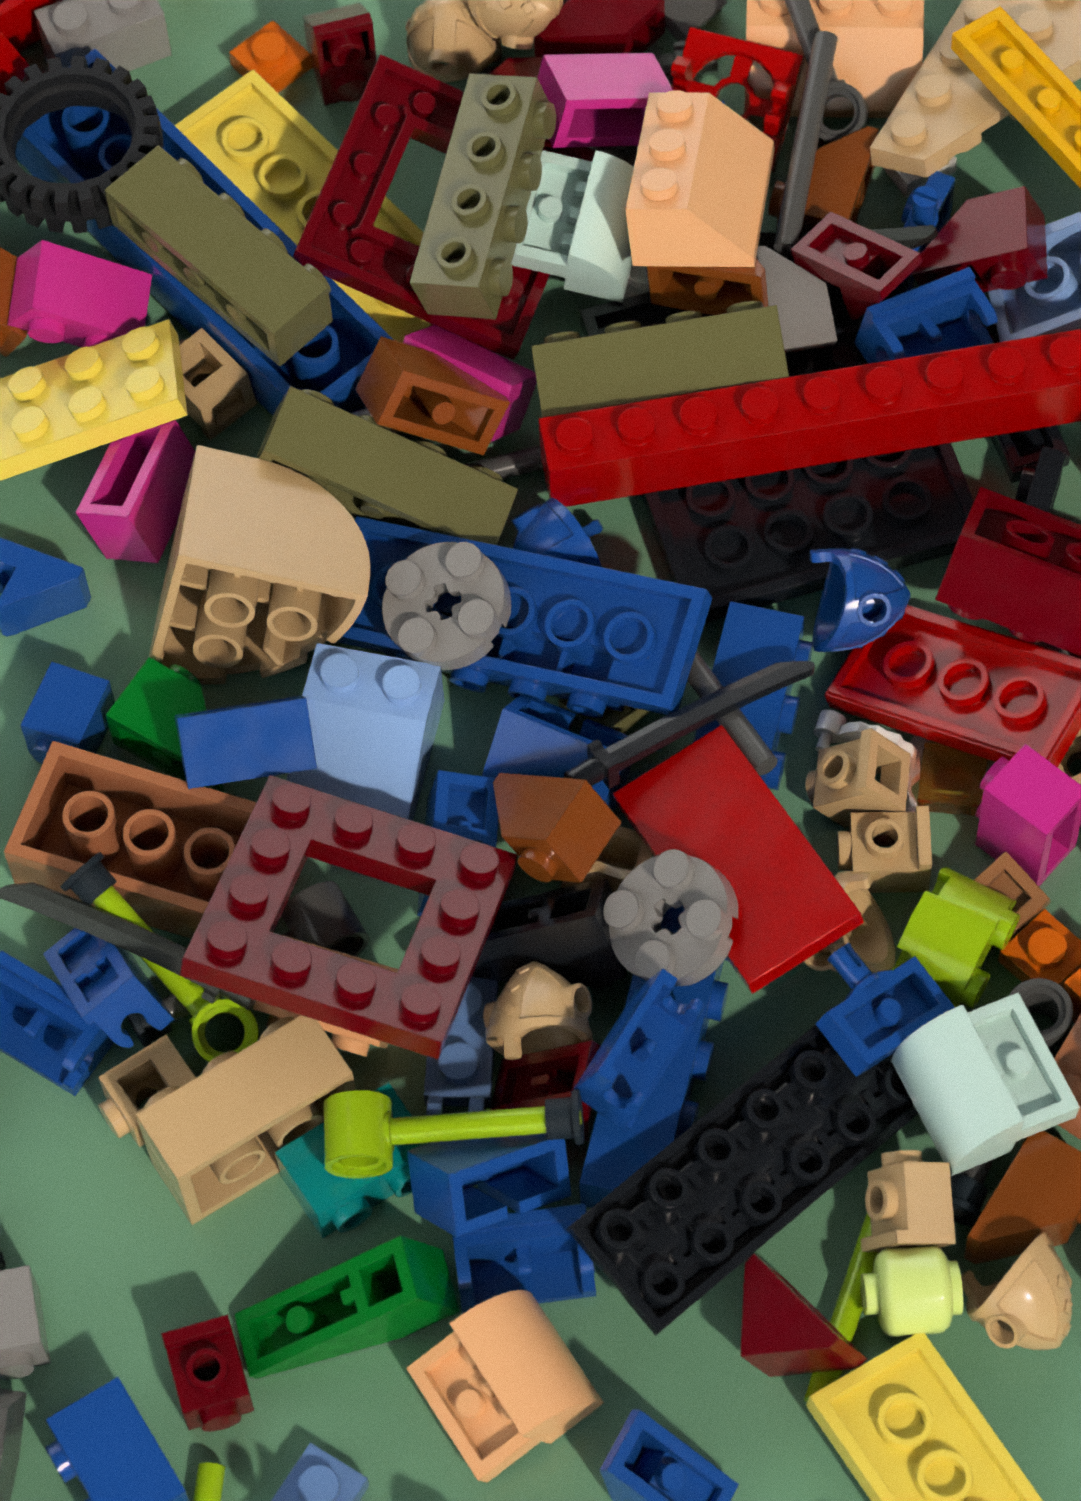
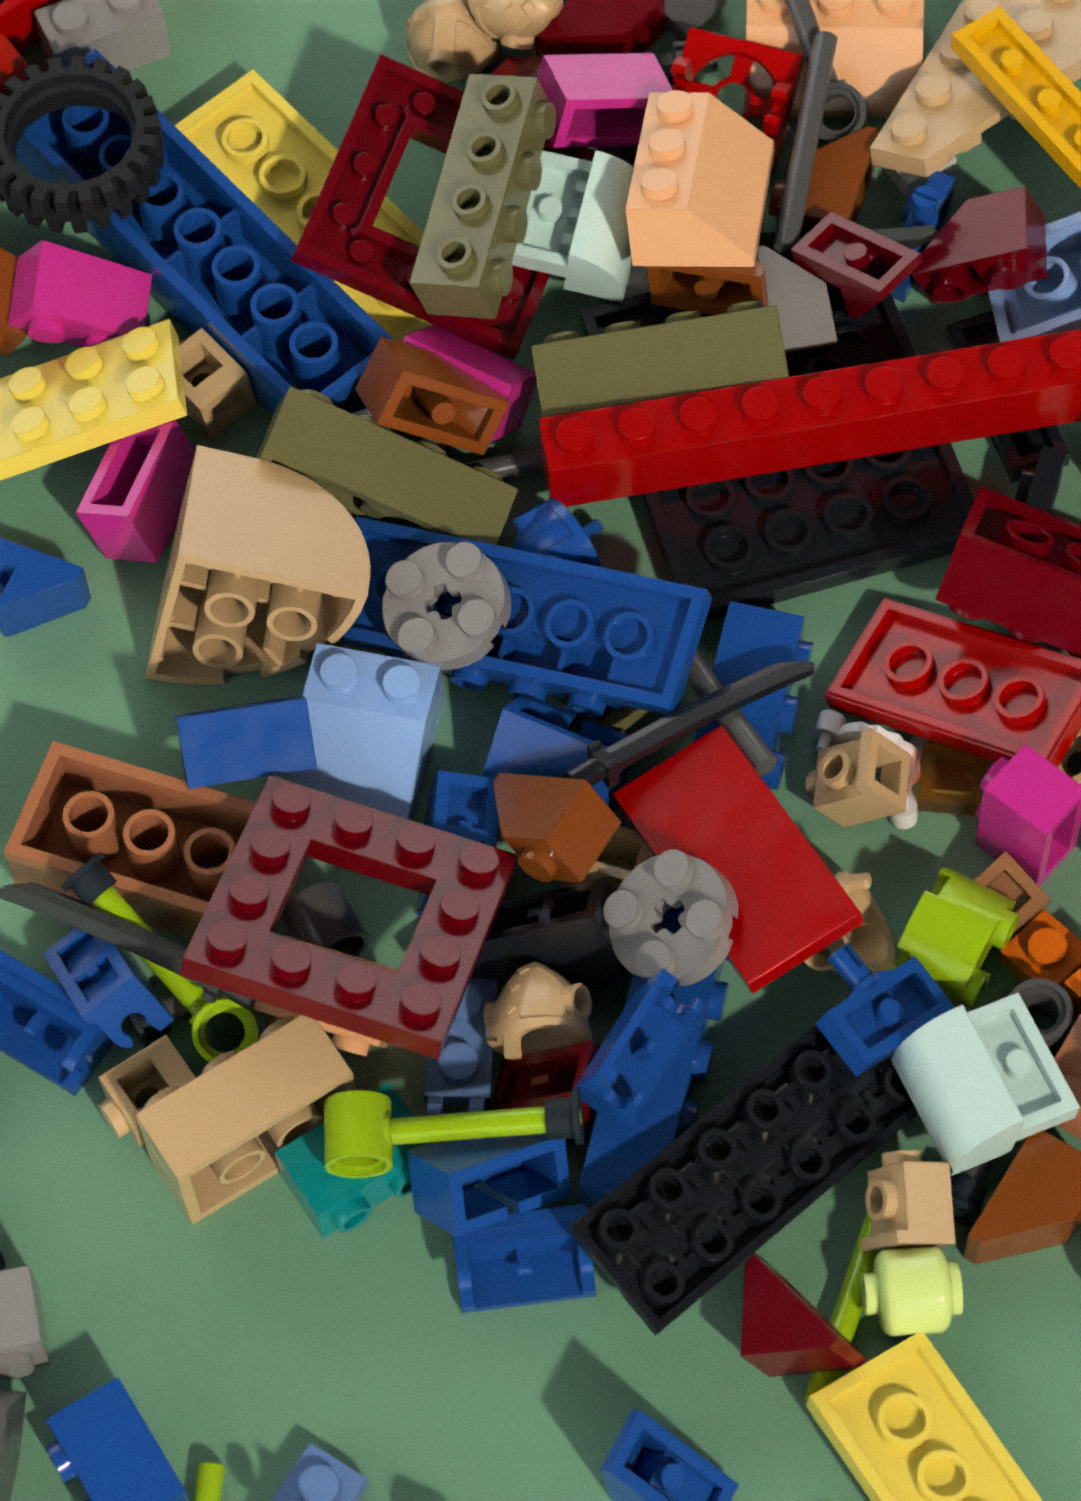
blue brick [20,661,115,764] -> none
olive brick [105,145,333,367] -> none
green slope [106,657,225,793] -> none
dark red brick [161,1314,255,1432] -> none
orange plate [229,20,313,93] -> none
green slope [234,1235,460,1379] -> none
dark red slope [303,3,377,106] -> none
light nougat brick [406,1290,604,1483] -> none
blue helmet [810,548,911,652] -> none
tan brick [837,806,932,893] -> none
blue hinge [854,267,998,364] -> none
tan helmet [961,1233,1073,1350] -> none

